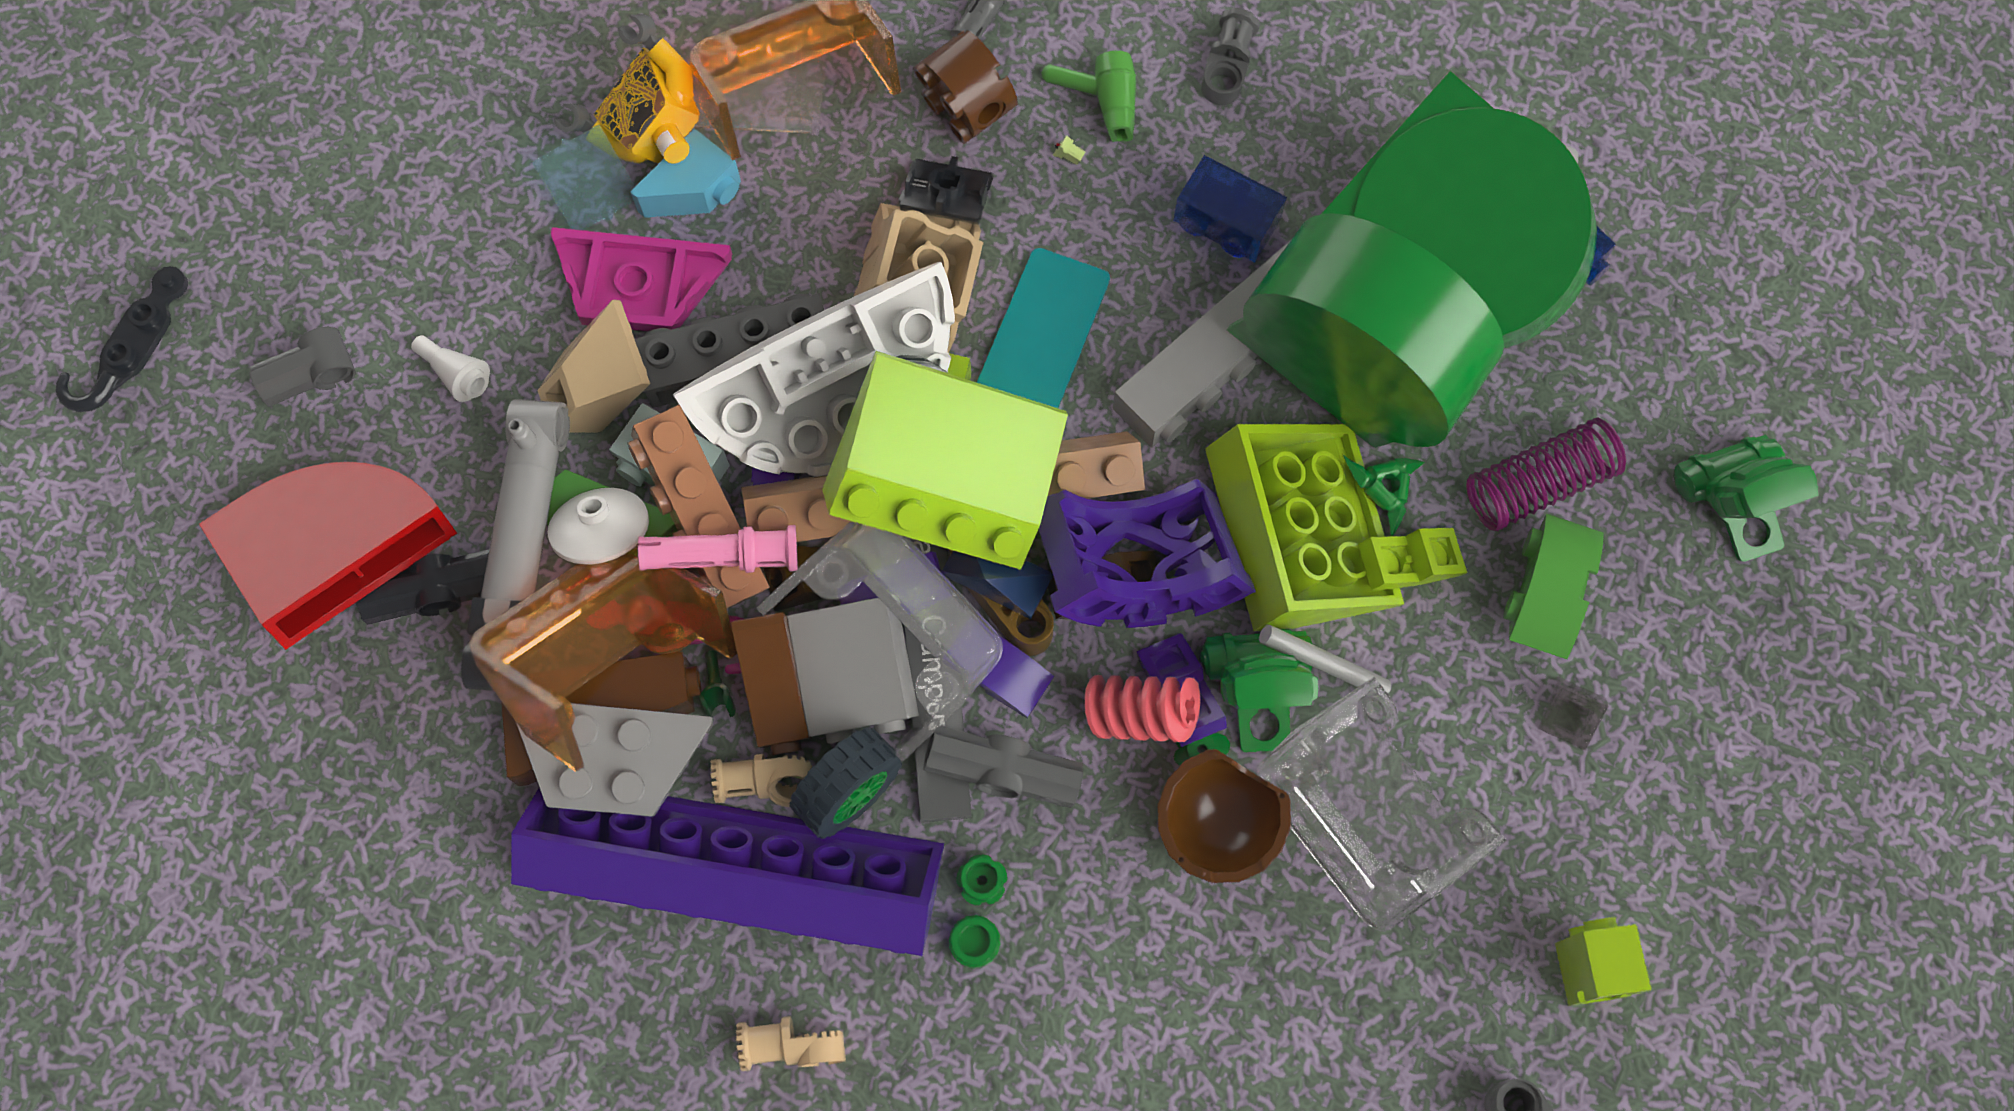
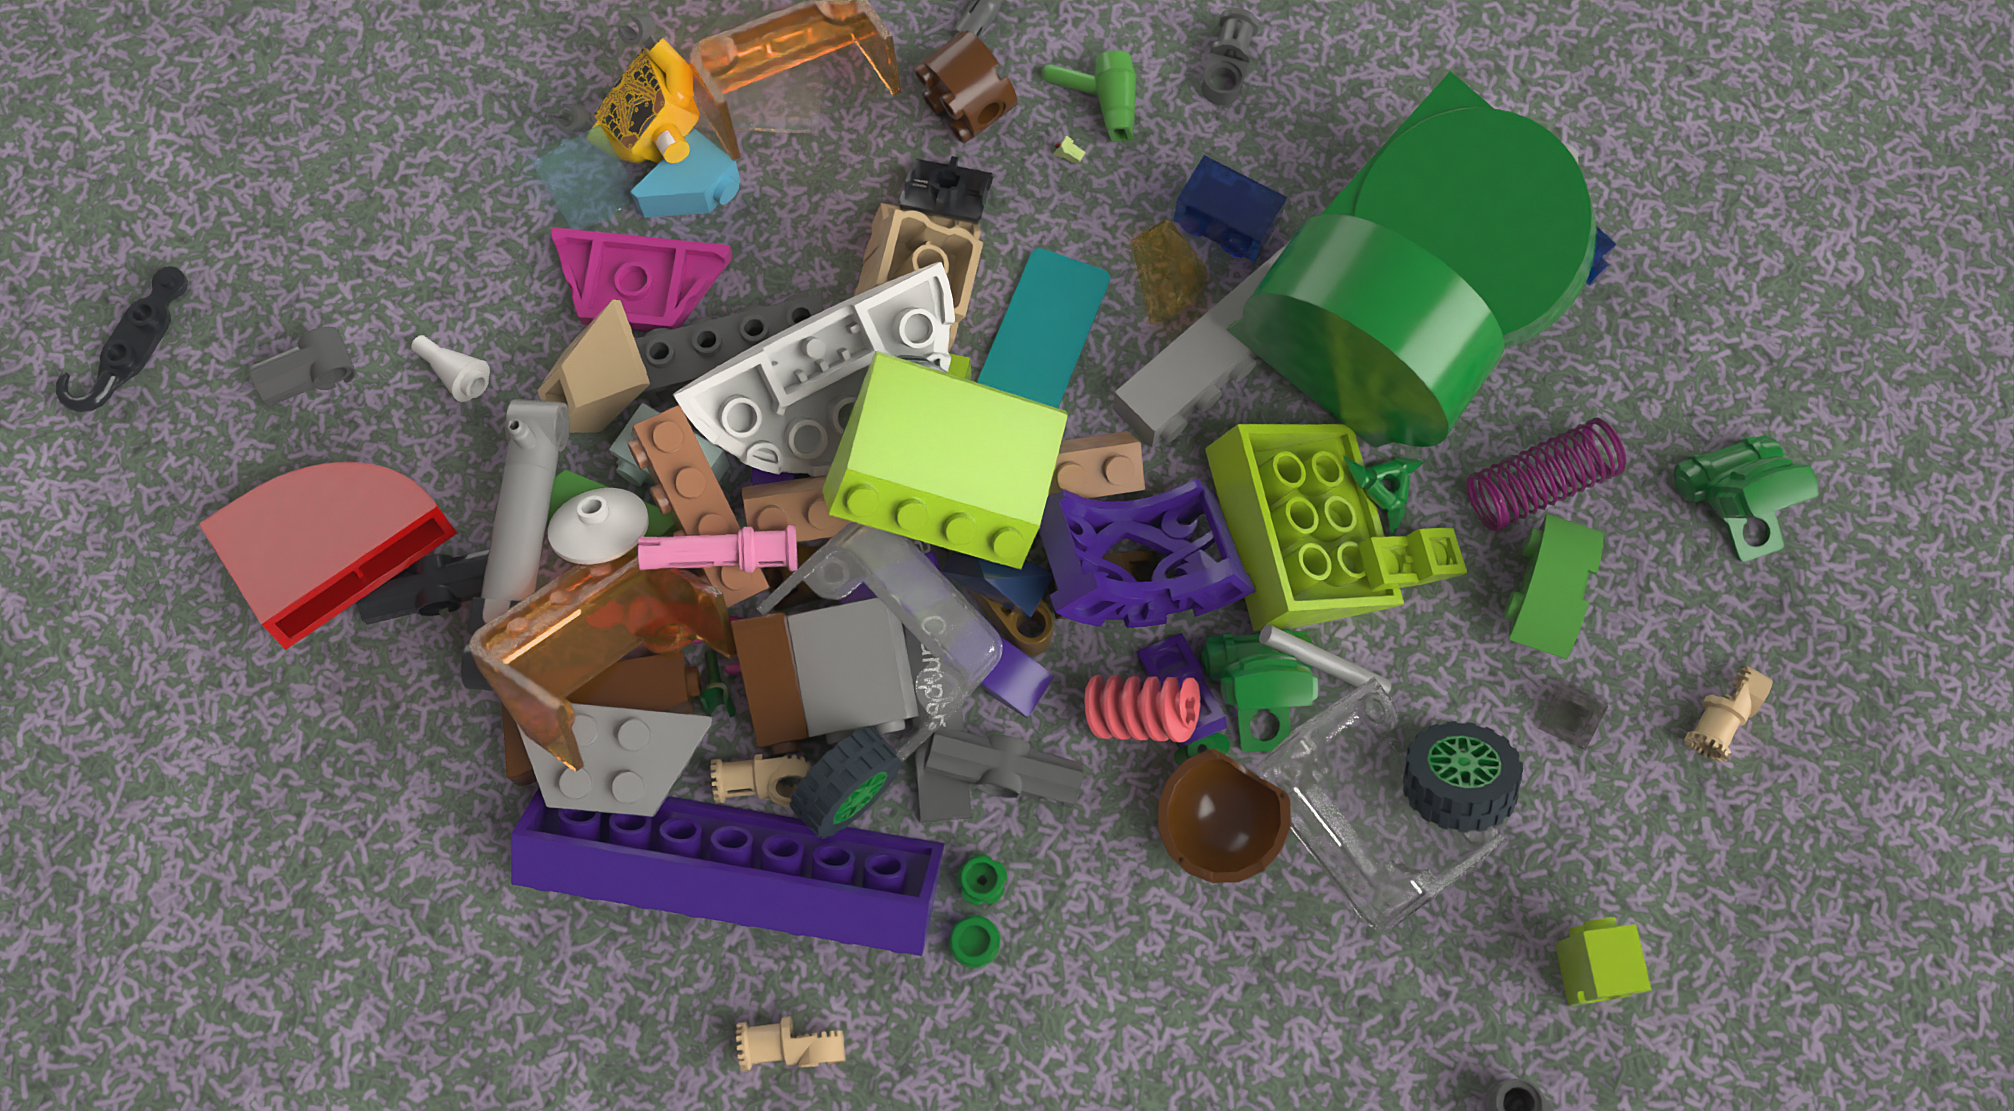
none -> clear yellow slope [1131,219,1209,324]
none -> black wheel [1403,721,1523,833]
none -> tan connector [1684,666,1773,762]

